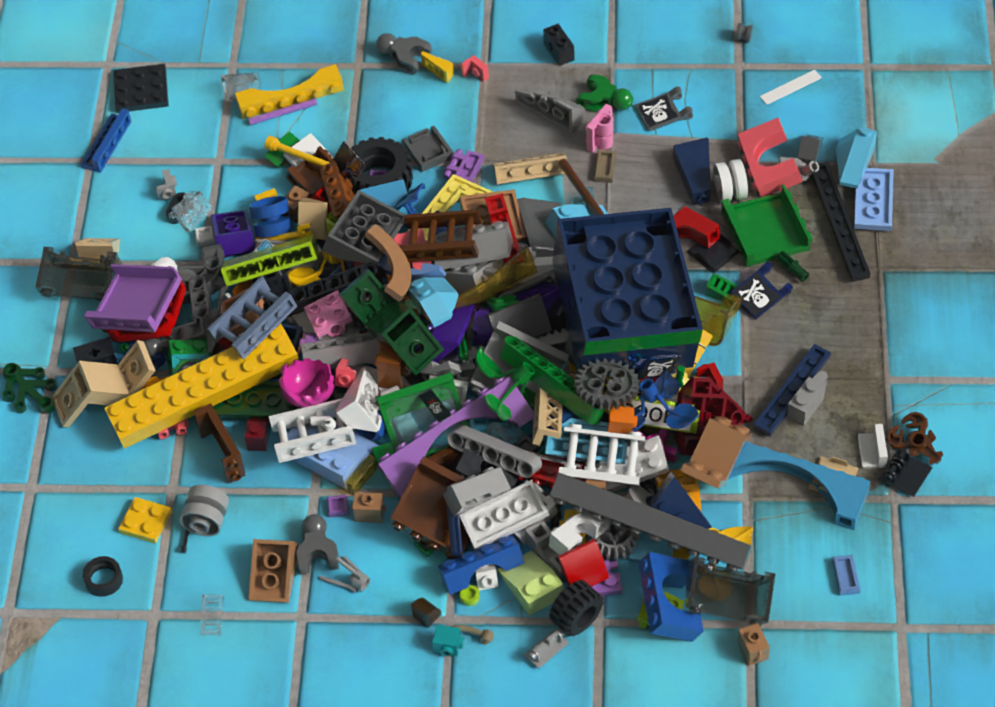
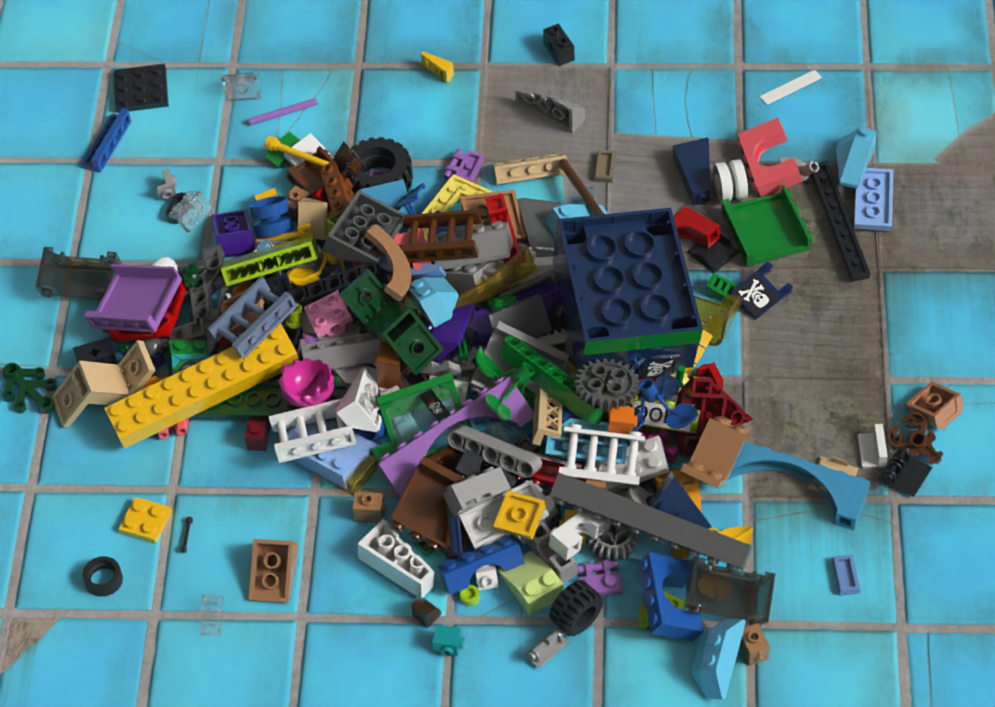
tan slope [75,238,120,262] -> none
light grey wheel [179,485,229,536] -> none
reddish brown panel [193,403,246,484] -> none
white tile [195,226,216,247] -> none
yellow arch [235,64,344,119] -> none
dark grey piece [297,514,339,575] -> none
white arm [311,416,336,431] -> none
light grey plant [319,556,371,593] -> none
medium lavender tile [327,495,349,517] -> none
coral bracket [334,358,356,388] -> none
dark grey piece [376,33,432,75] -> none
dark grey container [402,126,454,172] -> none
dark tan piece [453,625,494,645] -> none
coral bracket [461,55,489,82] -> none
red slope [558,539,609,587] -> none
green piece [576,74,634,112] -> none
bright pink plate [585,104,613,153] -> none
flag [635,86,693,132] -> none
dark grey wheel [735,23,753,42] -> none
dark blue plate [753,344,831,437] -> none
dark green axle [777,251,810,282] -> none
light grey hinge [787,371,828,426] -> none
dark grey slope [797,134,824,163] -> none
none -> dark green plant [178,263,200,287]
none -> lime bush [286,303,303,329]
none -> white wedge [358,519,434,598]
none -> yellow plate [493,490,546,540]
none -> medium azure wedge [690,619,746,700]
none -> nougat slope [904,381,964,430]

